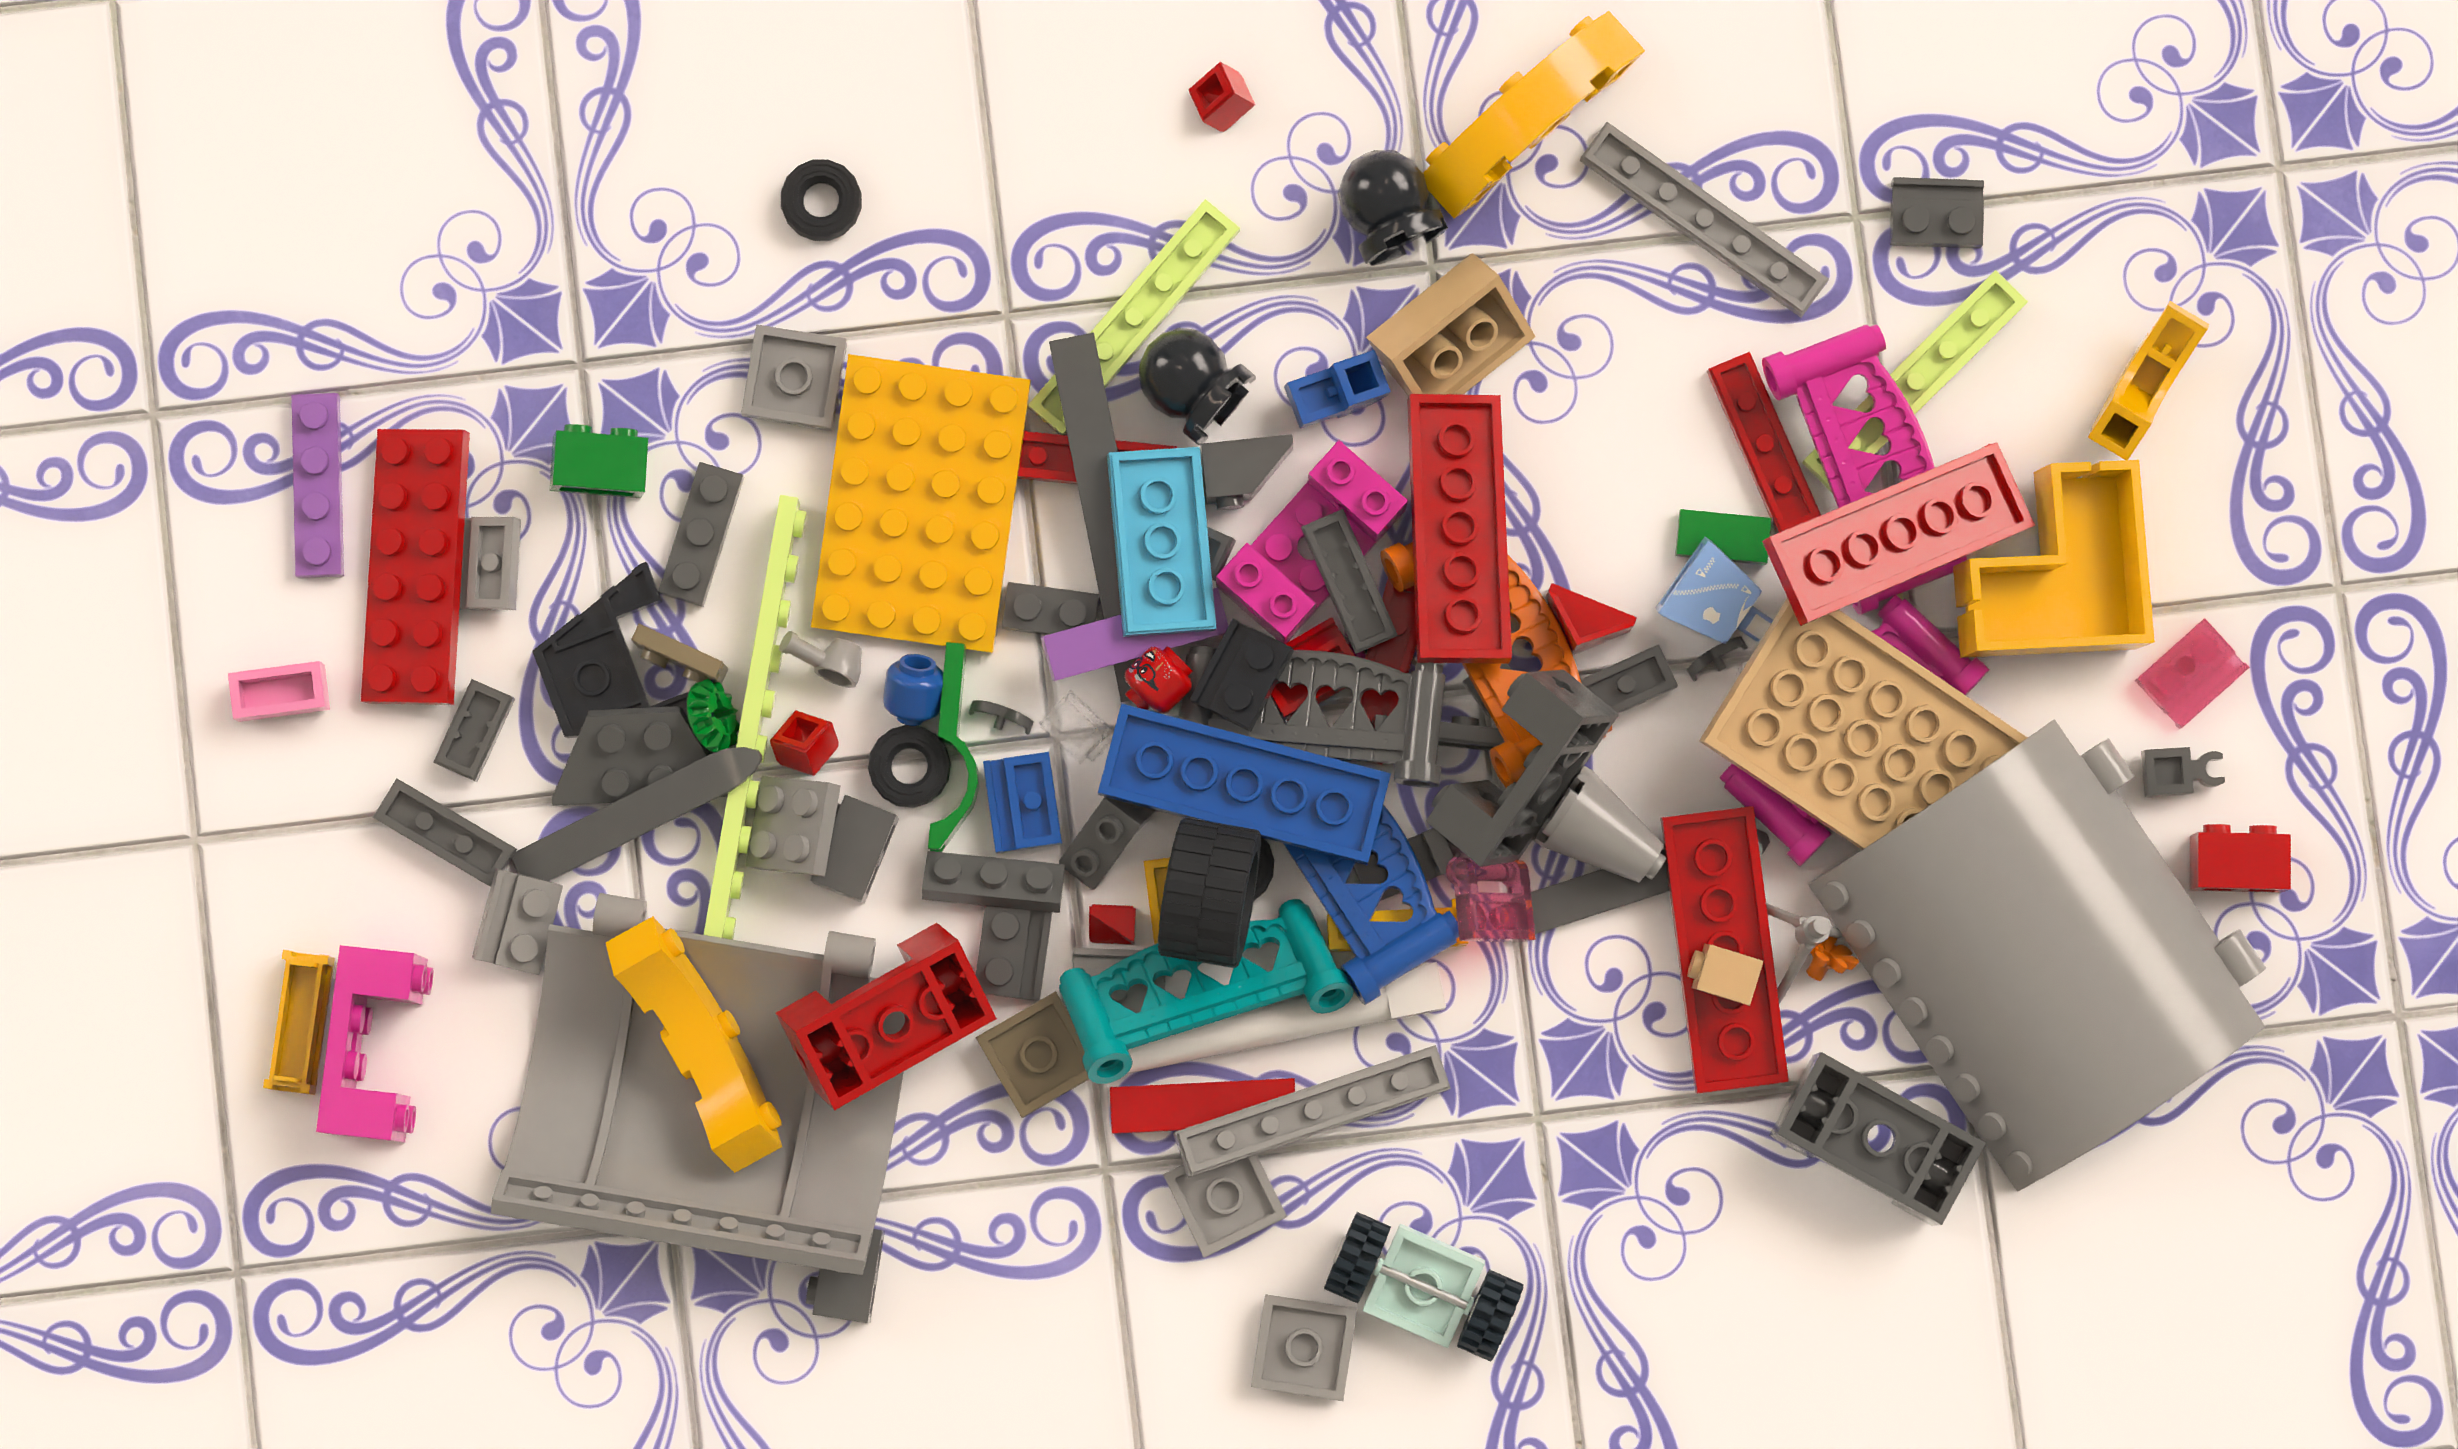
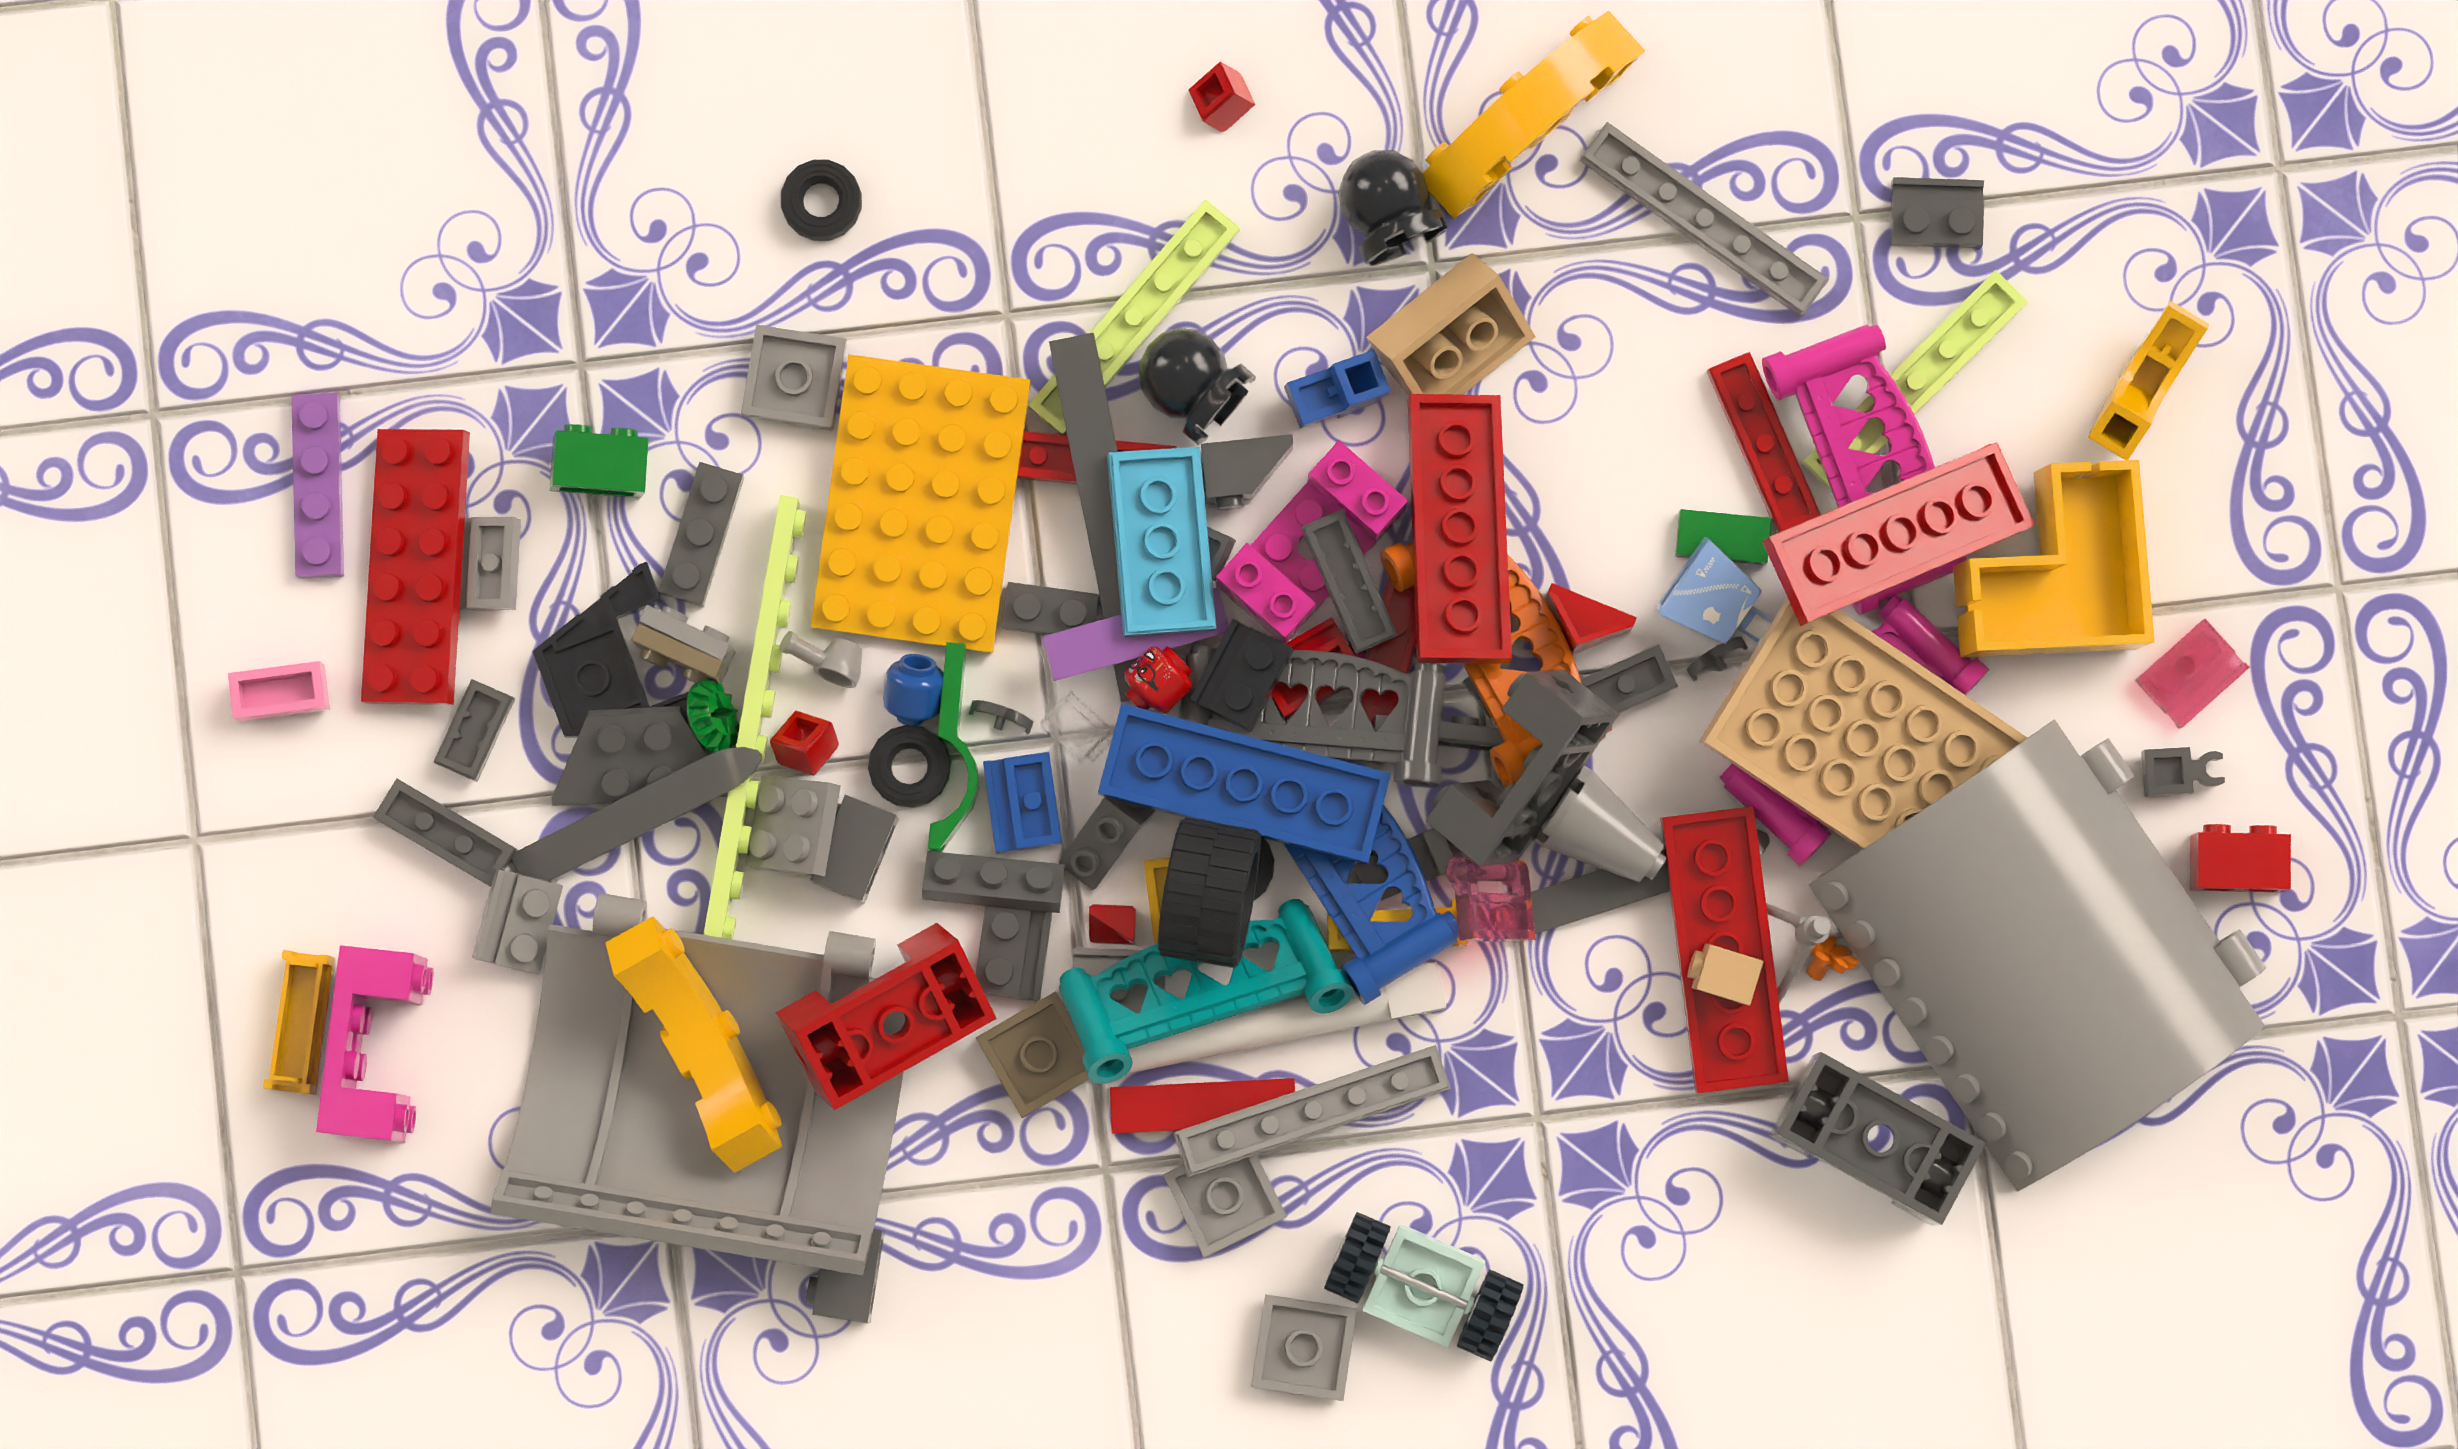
none -> light grey plate [639,605,736,668]

